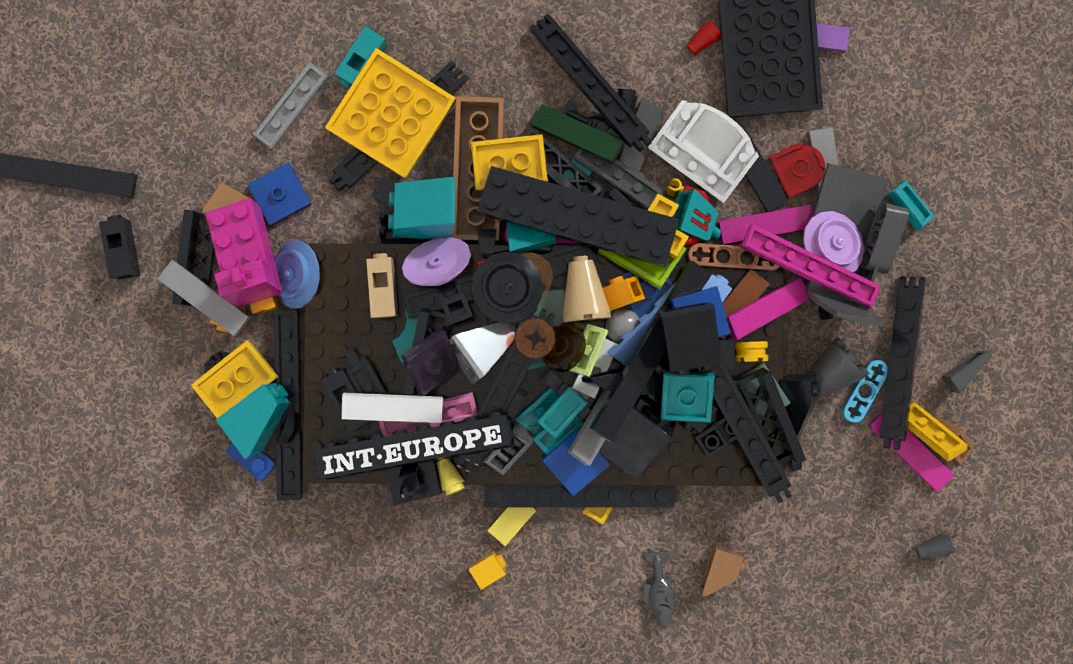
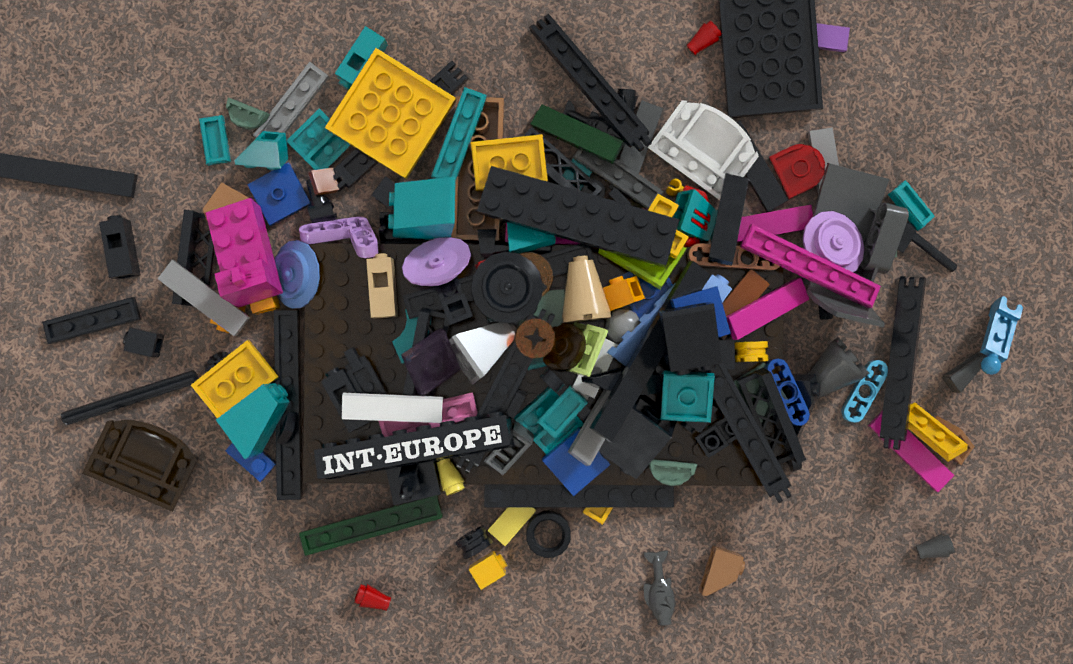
none -> black tile [42,297,141,344]
none -> black axle [61,370,198,425]
none -> dark brown slope [82,420,198,512]
none -> black brick [123,328,165,357]
none -> teal tile [199,115,231,166]
none -> sand green tile [226,97,270,130]
none -> teal slope [234,131,288,170]
none -> teal slope [286,108,350,170]
none -> lavender beam [299,217,378,258]
none -> dark green plate [299,495,443,556]
none -> black pin [306,179,337,223]
none -> tile [308,168,340,196]
none -> red cone [354,584,391,611]
none -> teal tile [431,87,487,183]
none -> black wheel [455,525,493,559]
none -> black tyre [526,511,571,558]
none -> sand green tile [649,459,697,486]
none -> black tile [708,173,749,266]
none -> blue beam [764,359,810,426]
none -> black piece [897,223,957,272]
none -> dark azure plate [980,296,1023,375]

